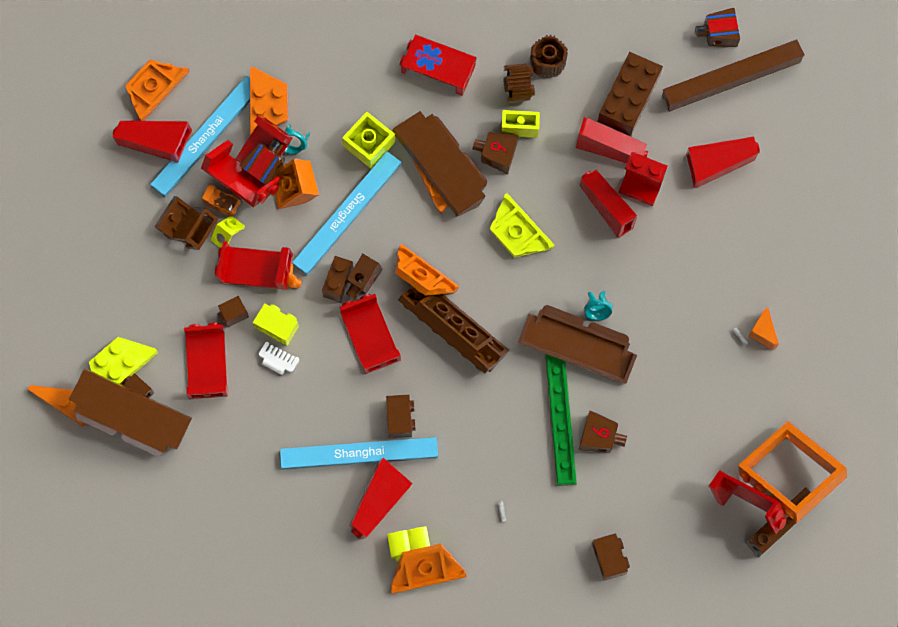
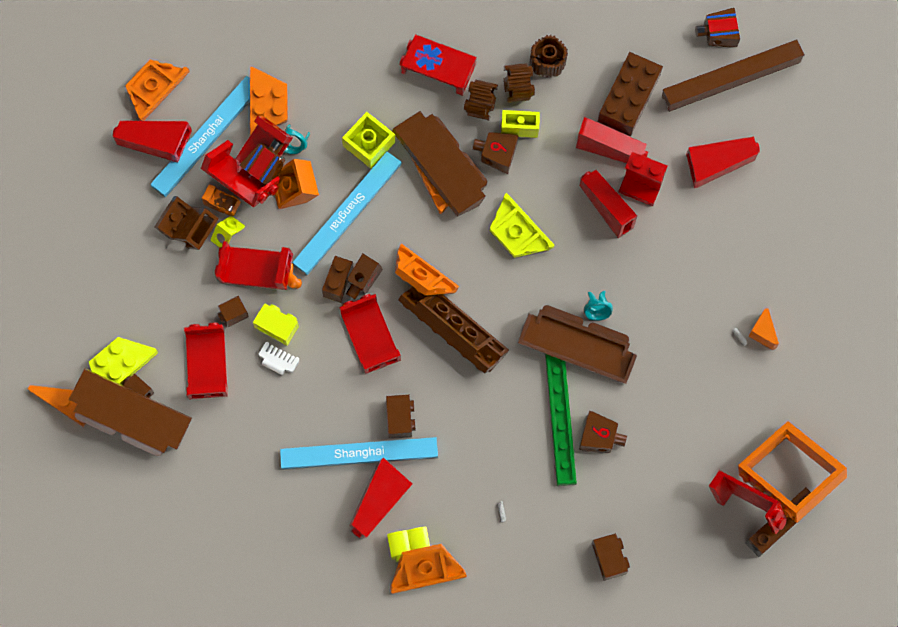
none -> reddish brown brick [464,79,498,121]

